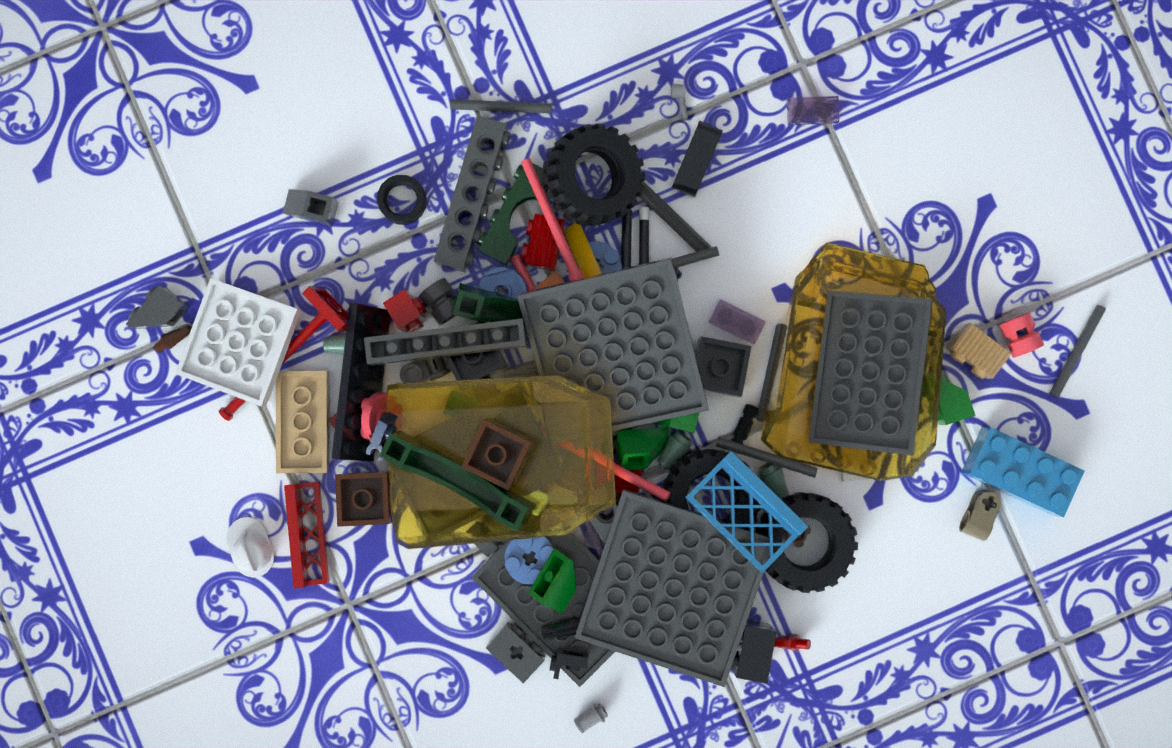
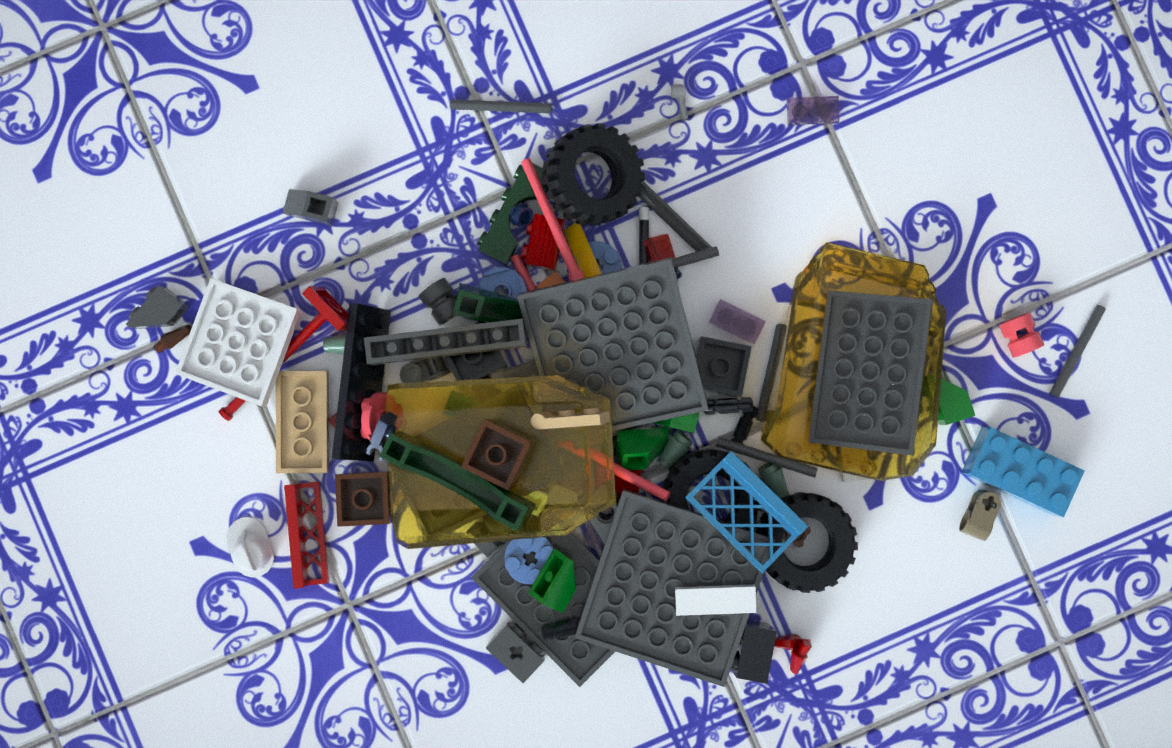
black tyre [377,175,427,225] -> none
red brick [383,289,427,333] -> none
dark grey brick [434,115,511,273] -> none
black bracket [549,648,589,679] -> none
light grey pin [574,703,608,734] -> none
black bar [621,209,632,269] -> none
black beam [672,121,723,197] -> none
tan brick [947,323,1011,380] -> none
none -> dark blue plate [510,202,534,227]
none -> tan plate [531,407,610,429]
none -> clear red tile [643,234,675,262]
none -> white tile [675,584,756,616]
none -> black axle [704,397,753,415]
none -> red bar [790,640,812,674]

